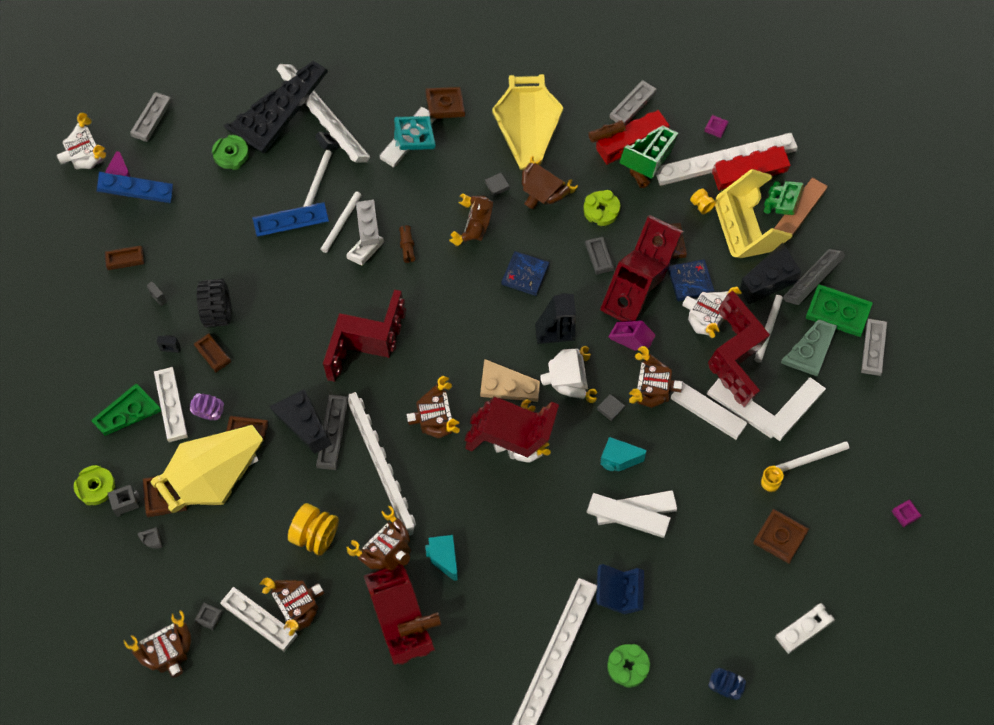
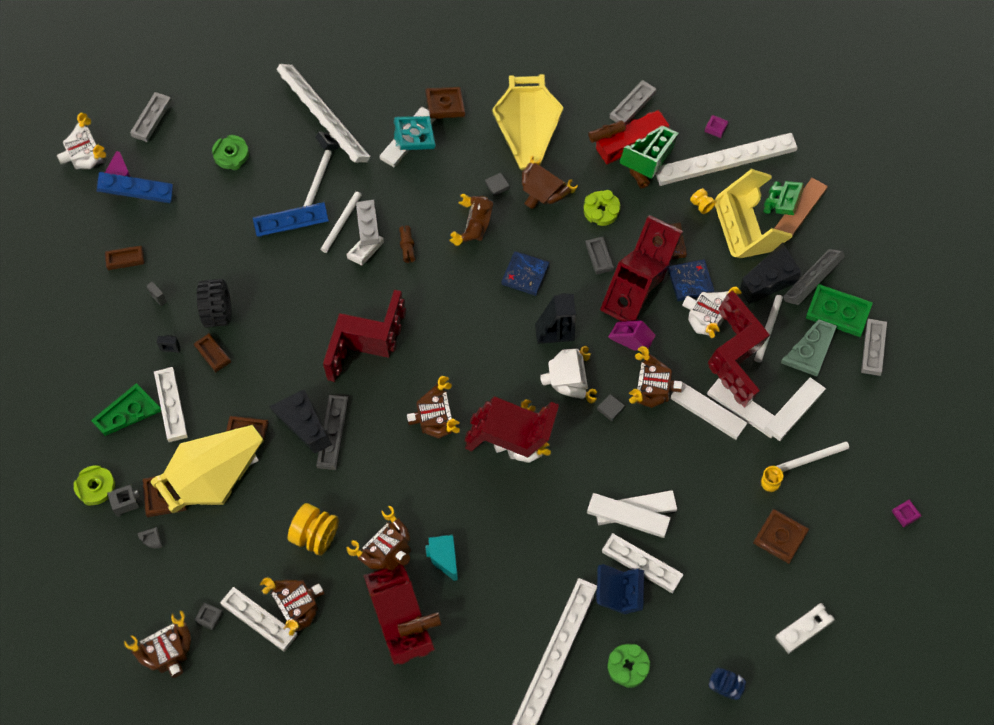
medium lavender gear [190,393,224,421] -> none
black wing [223,61,328,154] -> none
white plate [348,392,416,535] -> none
tan wing [480,359,540,402] -> none
teal slope [600,437,647,472] -> none
red brick [712,146,790,191] -> none
none -> white plate [602,533,683,593]

